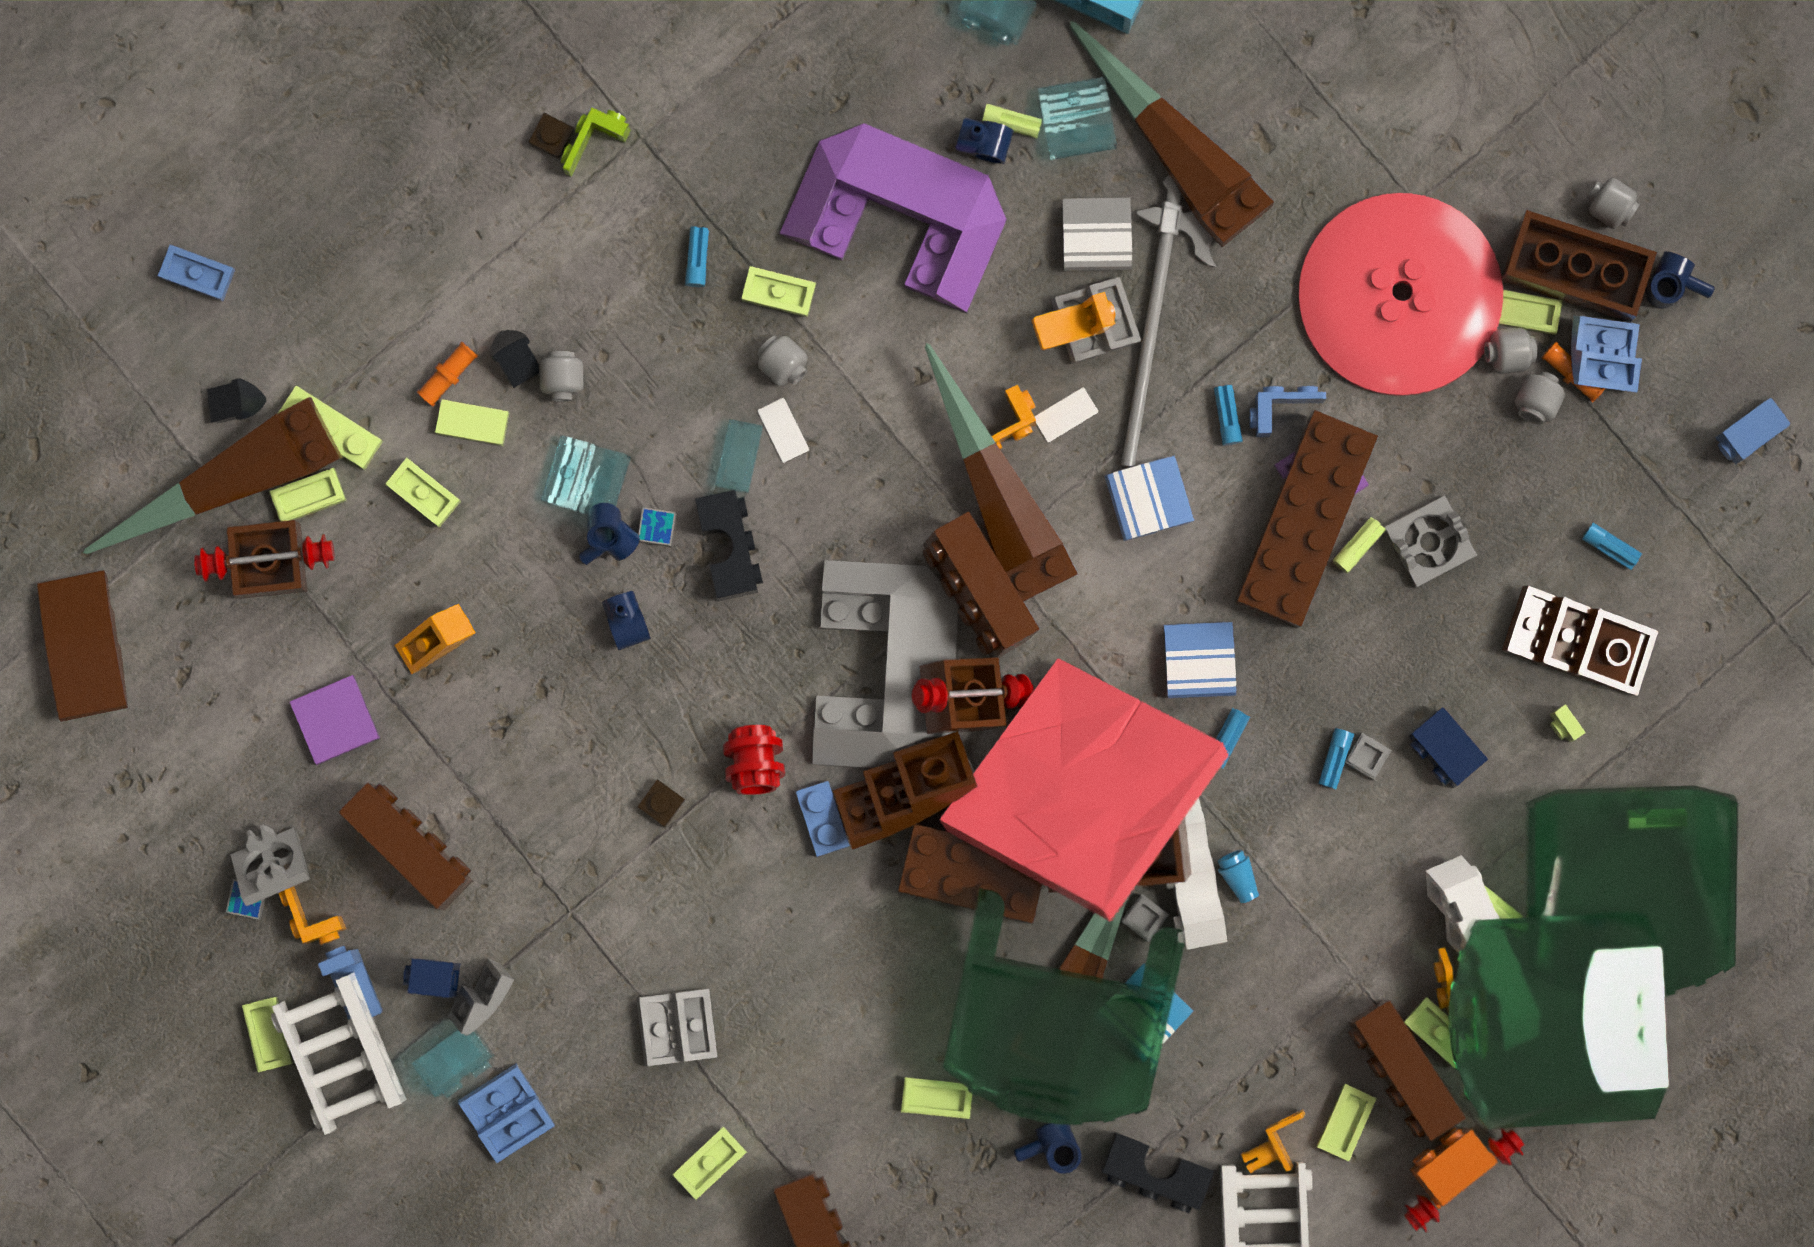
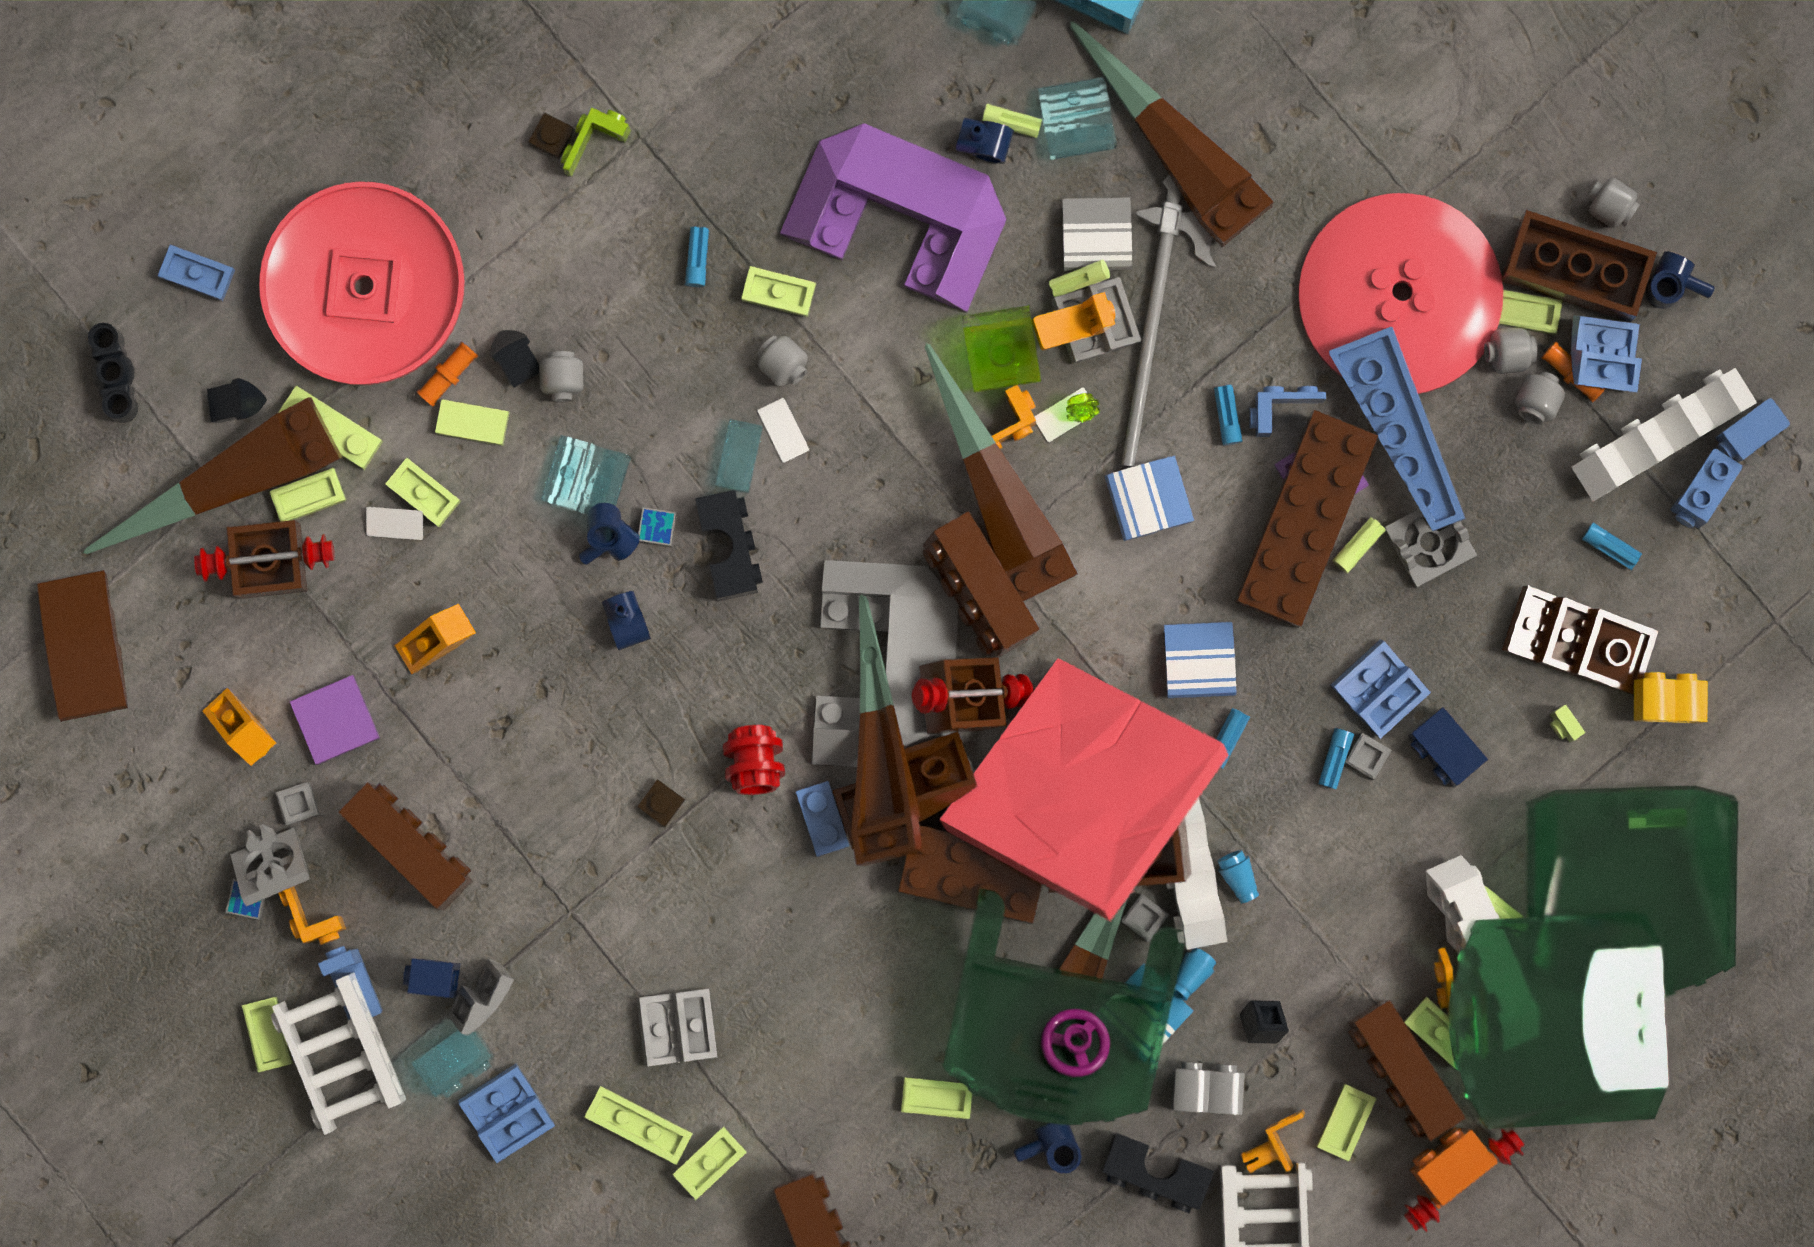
none -> black piece [88,323,138,423]
none -> light orange slope [202,688,276,766]
none -> coral dish [259,182,465,385]
none -> light grey tile [275,782,320,826]
none -> white sticker [366,507,423,540]
none -> yellowish green plate [585,1086,693,1165]
none -> reddish brown plate [851,595,923,867]
none -> clear neon green slope [962,305,1041,392]
none -> magenta piece [1041,1009,1110,1077]
none -> yellowish green piece [1049,259,1110,297]
none -> clear neon green plate [1066,393,1100,422]
none -> dark azure cone [1169,948,1216,1001]
none -> light grey brick [1171,1062,1245,1115]
none -> black slope [1240,1001,1289,1044]
none -> medium blue wing [1329,326,1466,531]
none -> medium blue slope [1331,639,1431,739]
none -> white brick [1572,368,1757,502]
none -> yellow brick [1634,672,1708,723]
none -> medium blue bracket [1670,449,1742,529]

